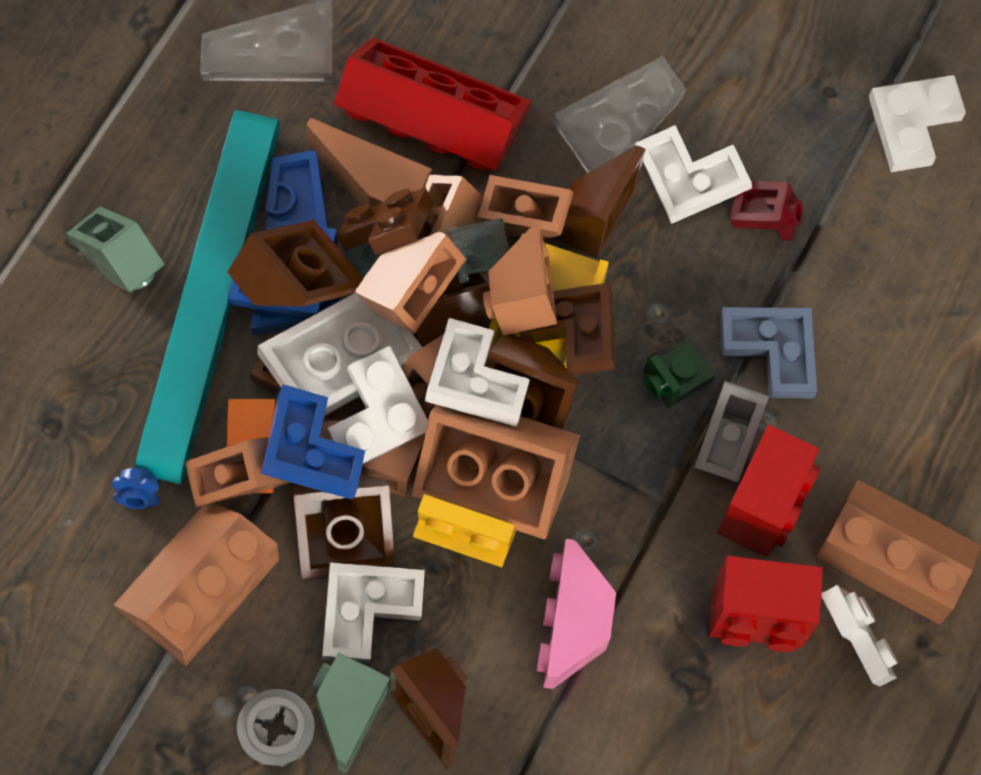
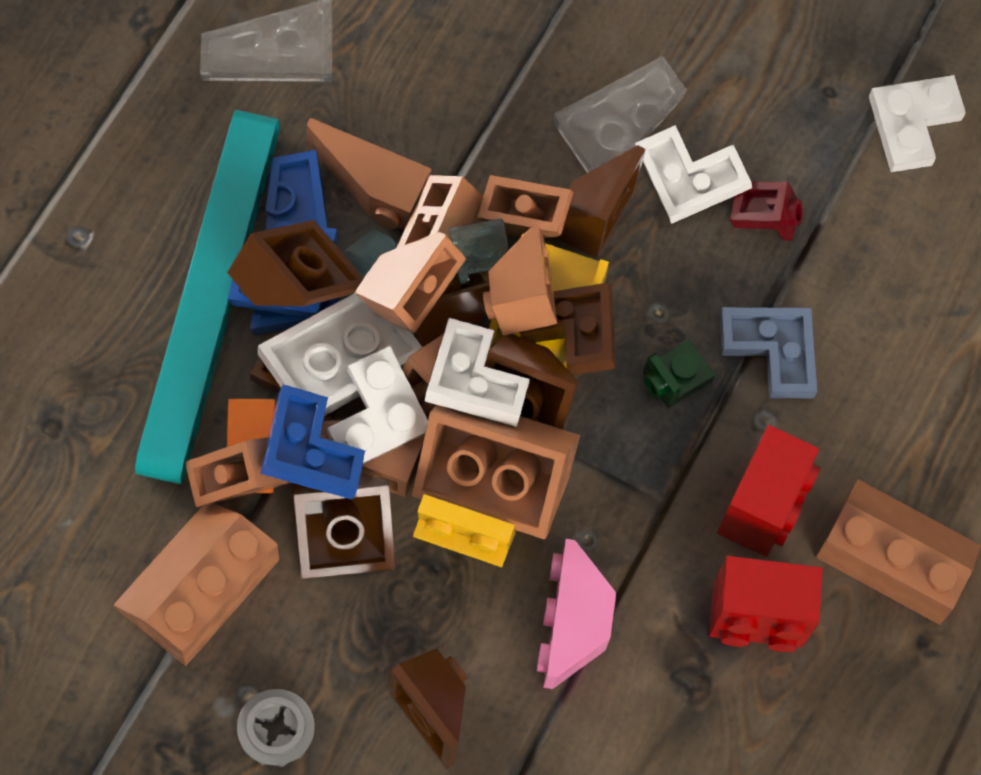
sand green slope [66,206,165,292] -> none
blue plate [112,468,160,509] -> none
sand green slope [312,652,390,774] -> none
white plate [322,563,425,664] -> none
red slope [333,37,532,170] -> none
reddish brown plate [337,187,433,255] -> none
light grey slope [695,381,769,482] -> none
white plate [821,585,897,686] -> none

